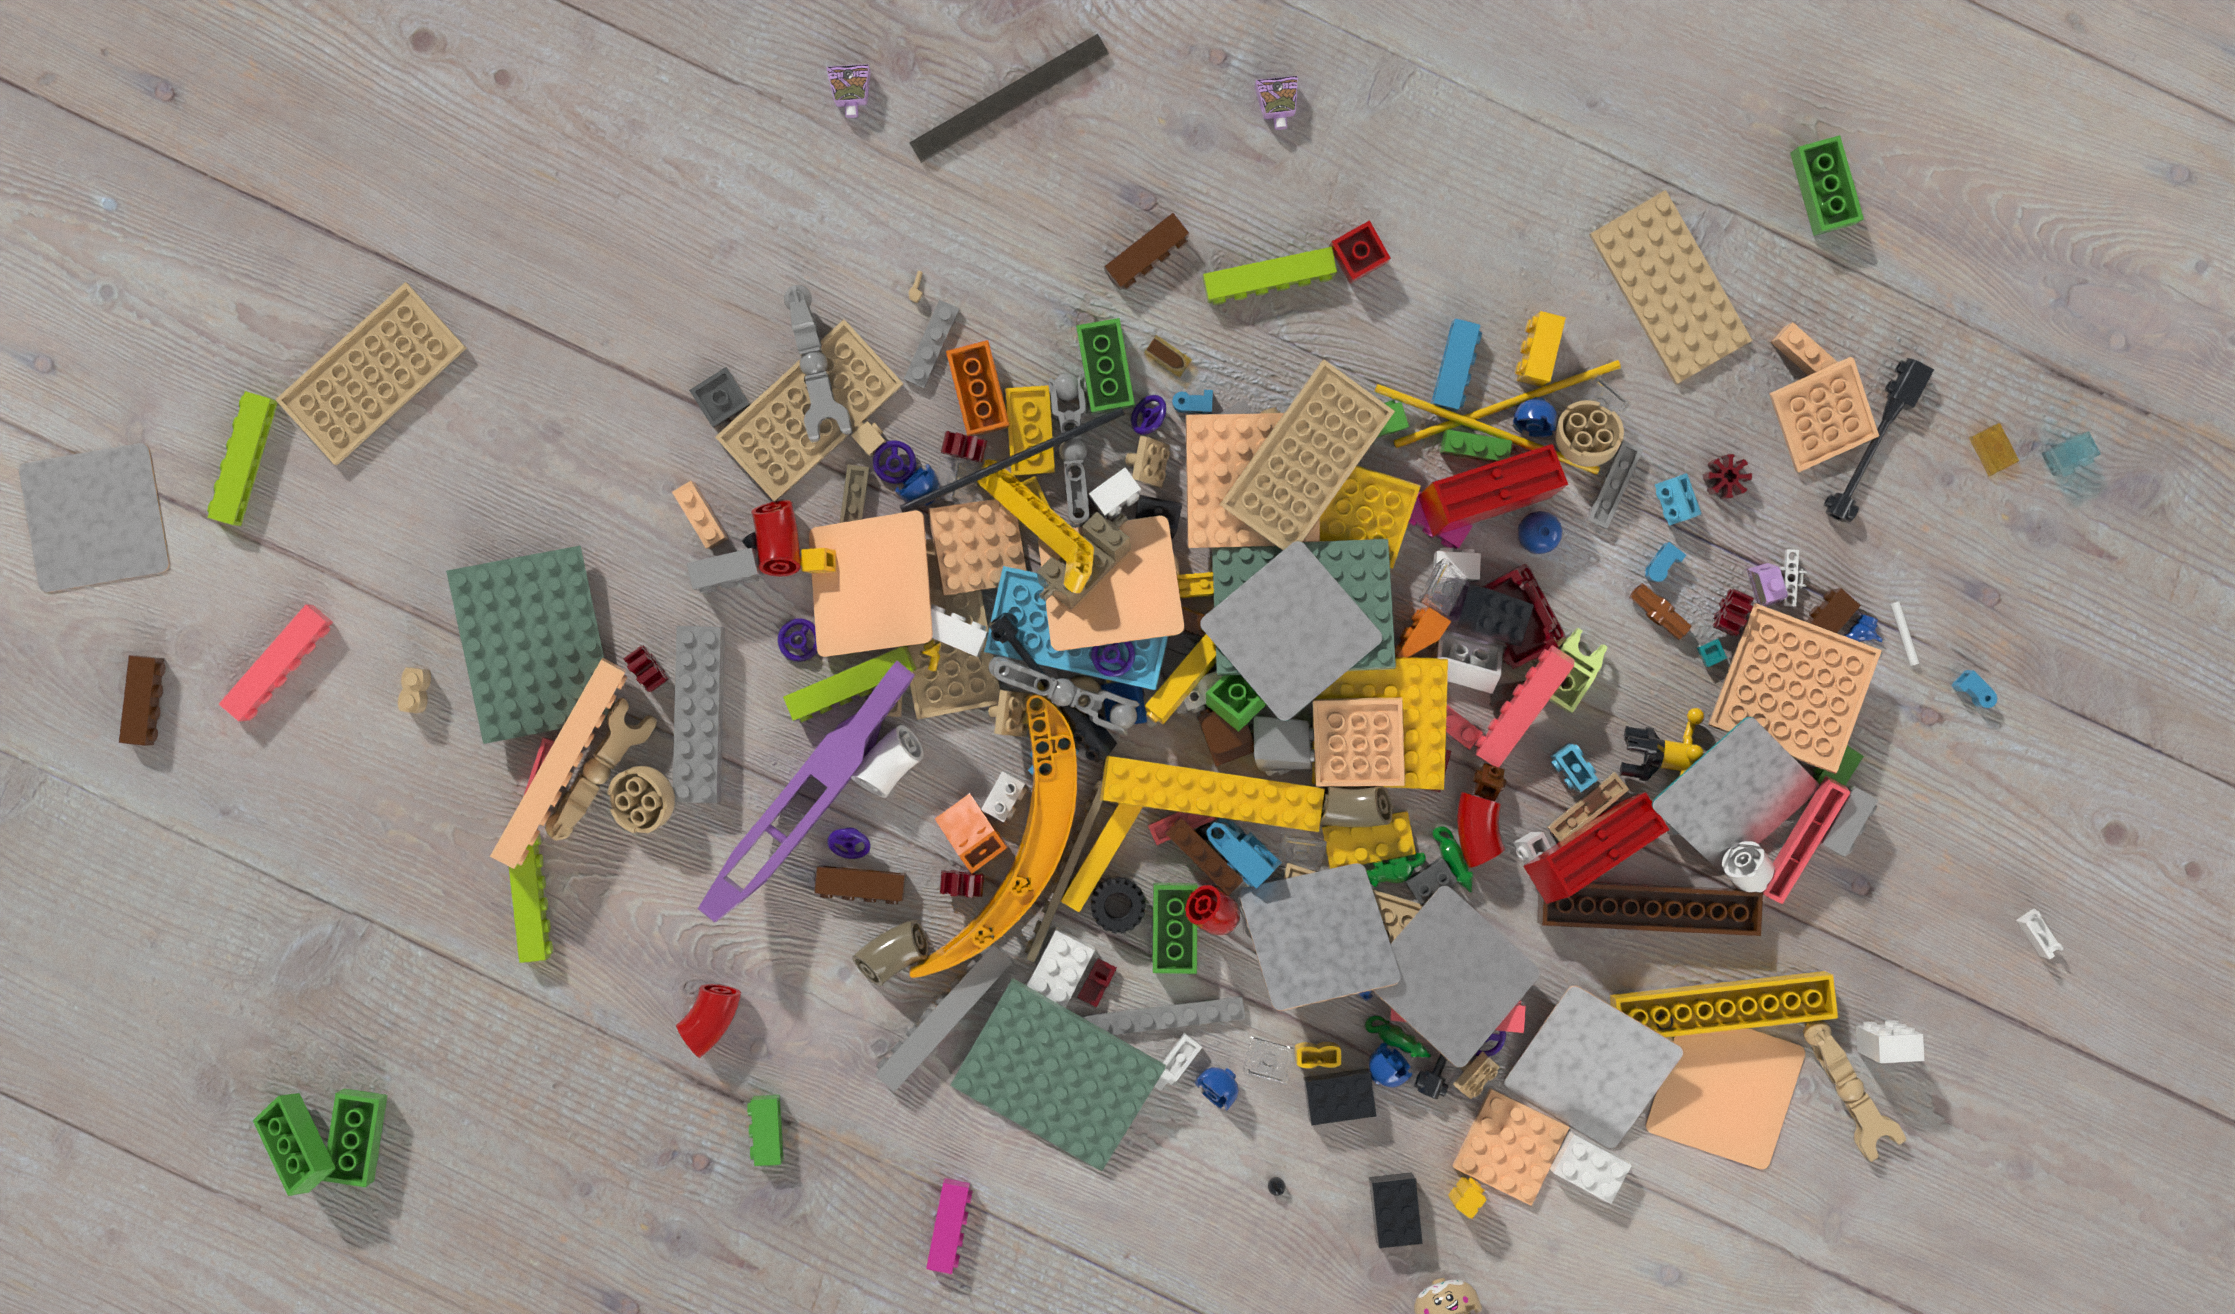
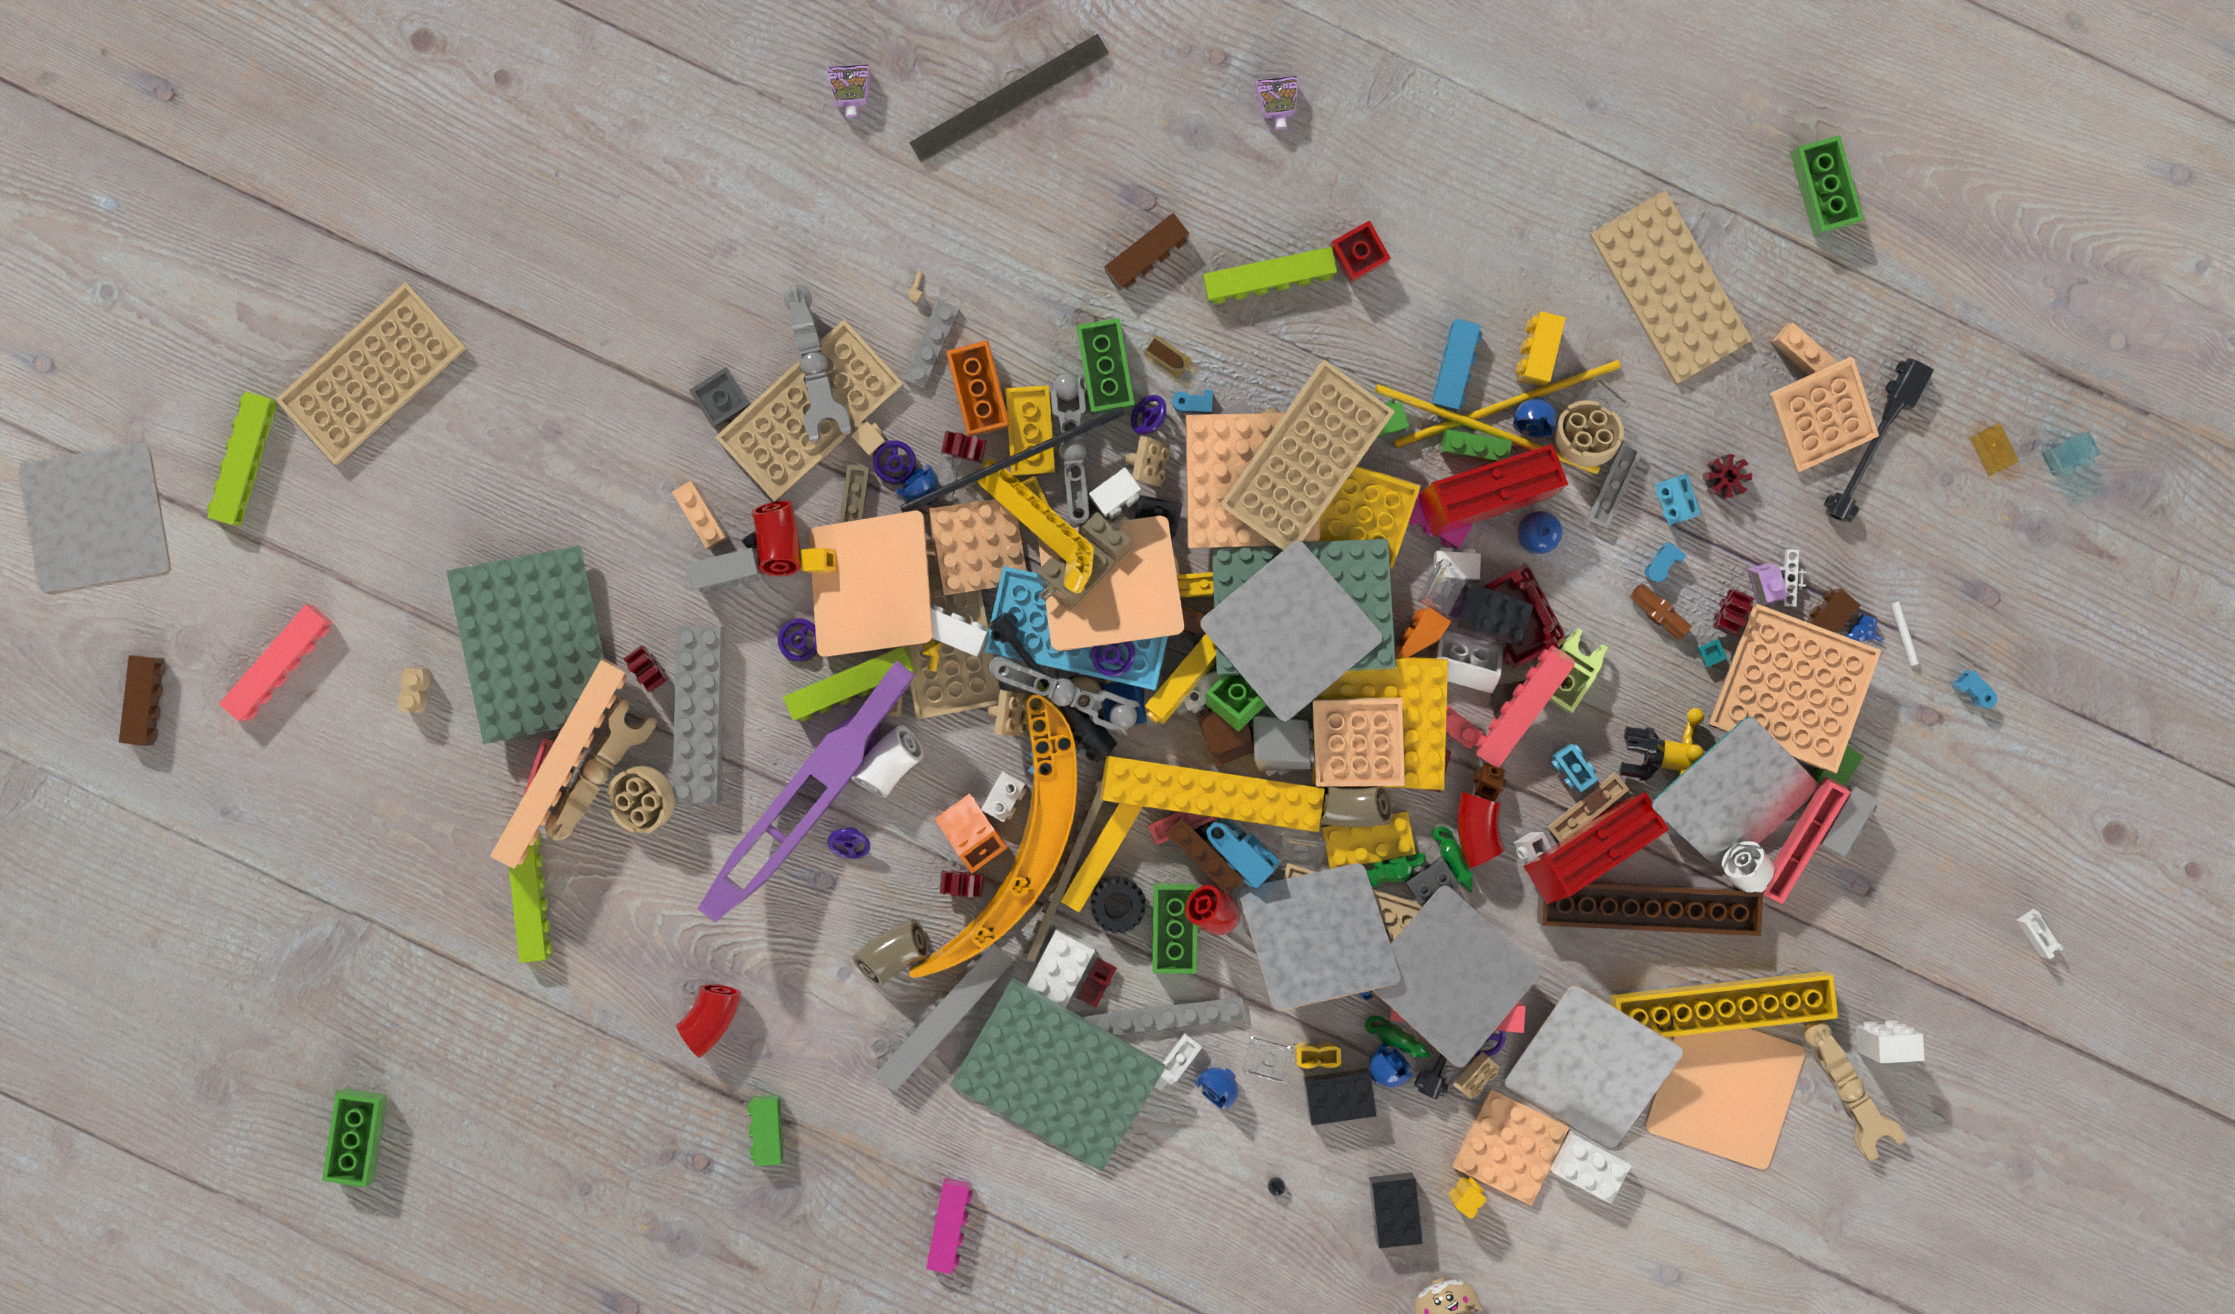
bright green brick [253,1093,335,1196] -> none
reddish brown brick [814,865,906,905] -> none

